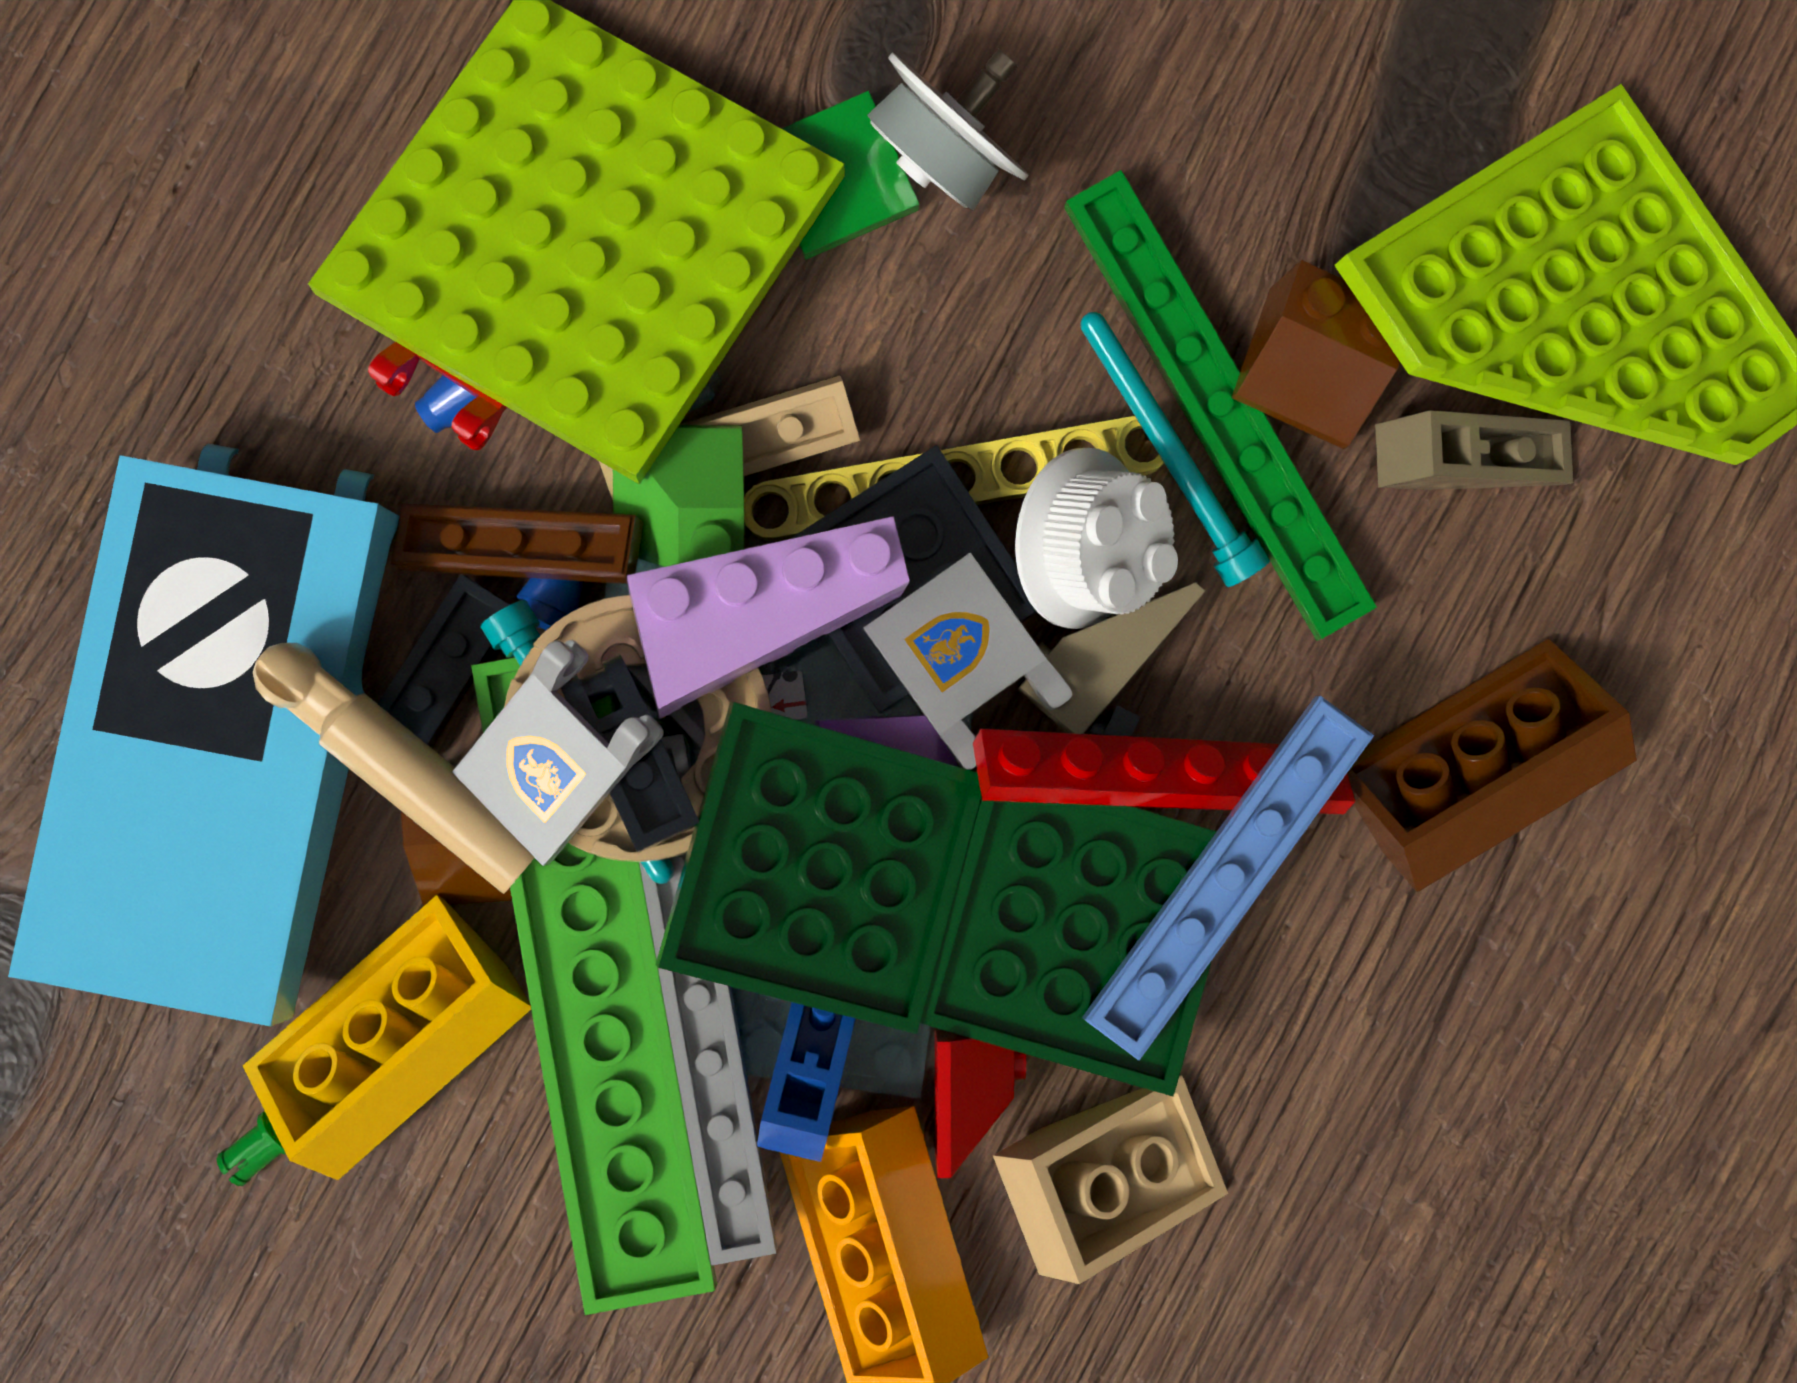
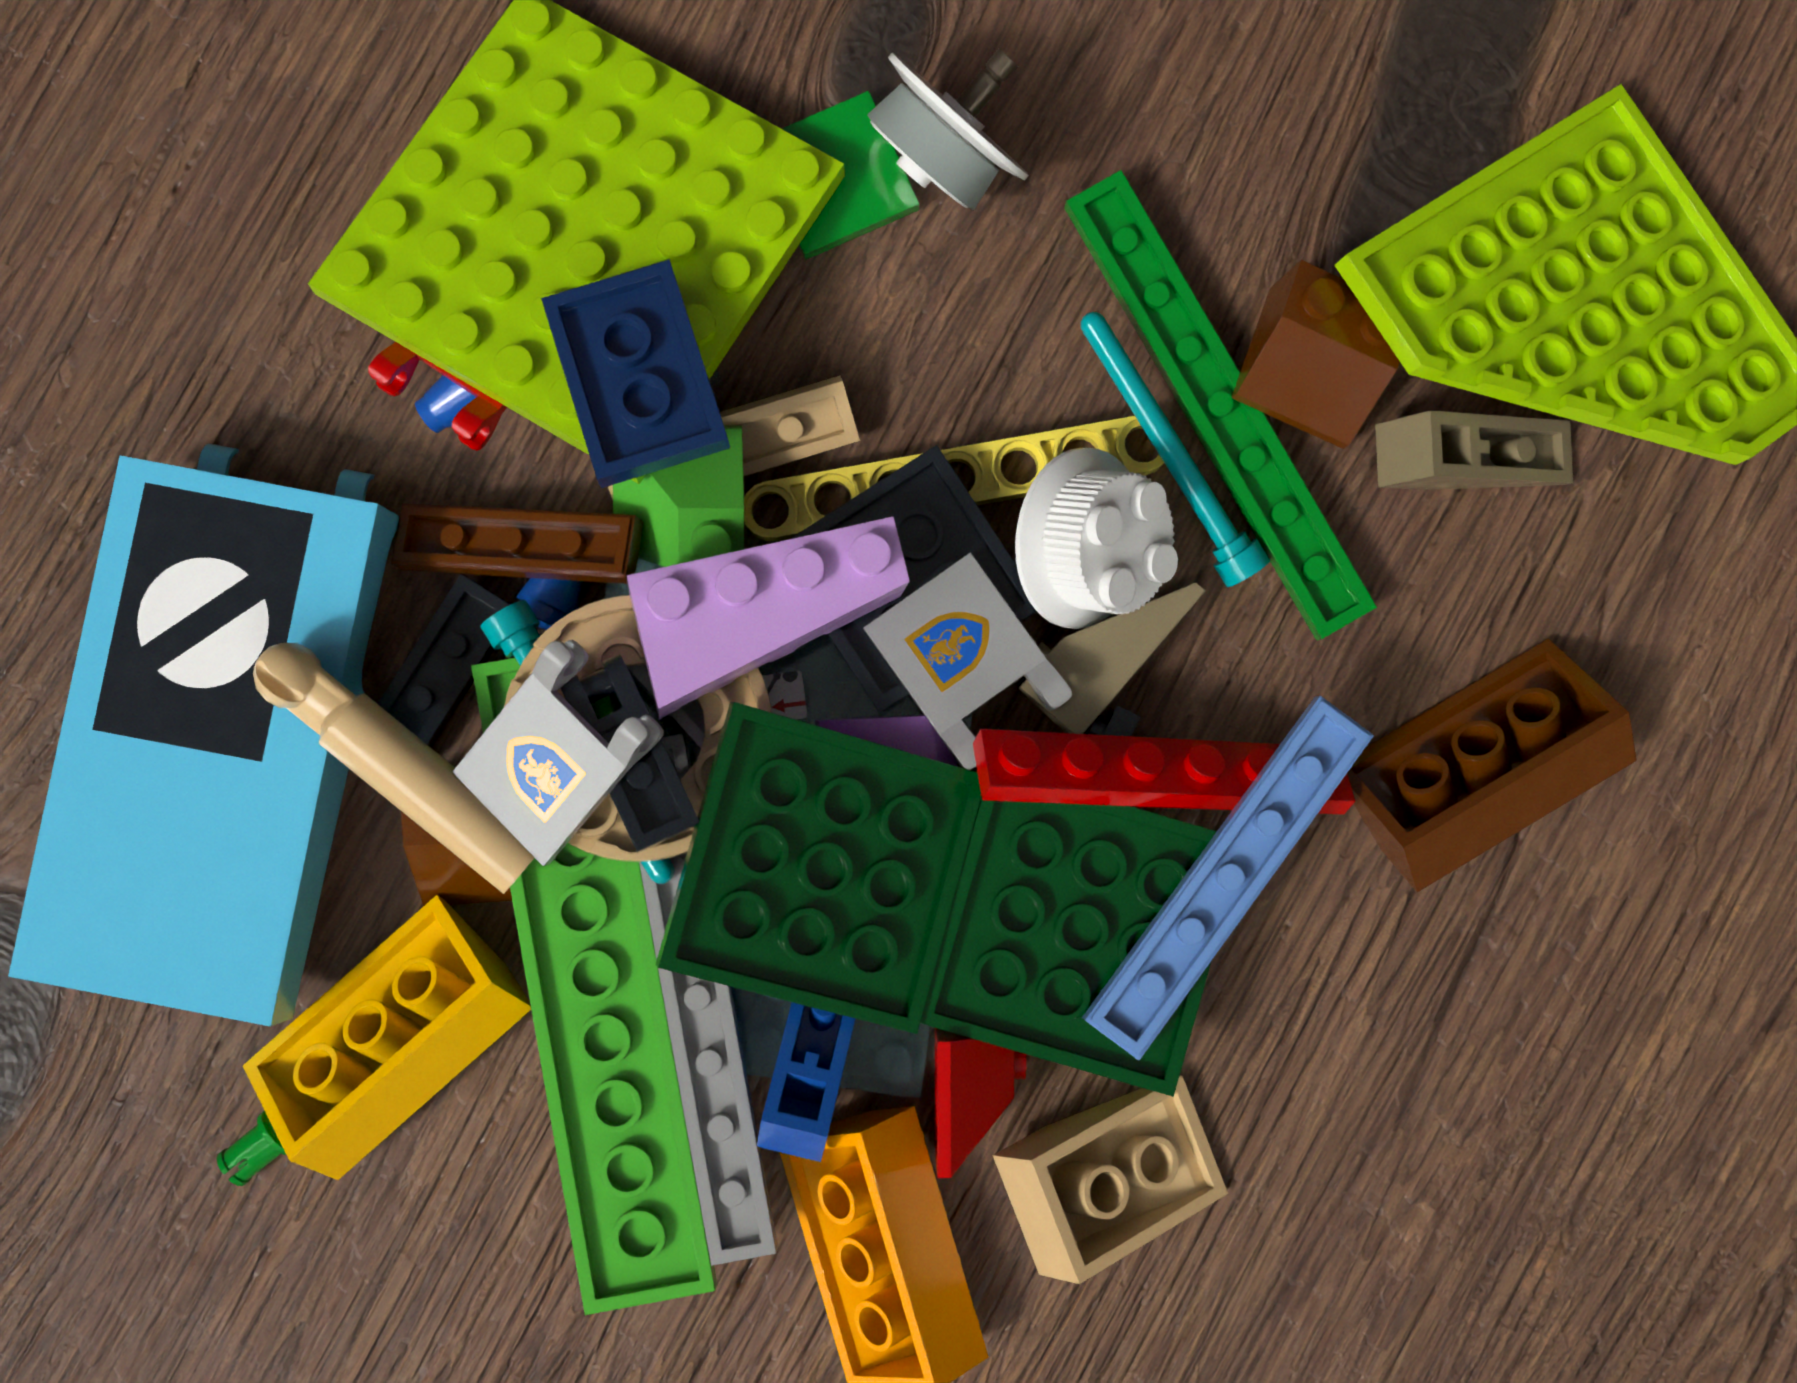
none -> dark blue plate [541,259,730,488]

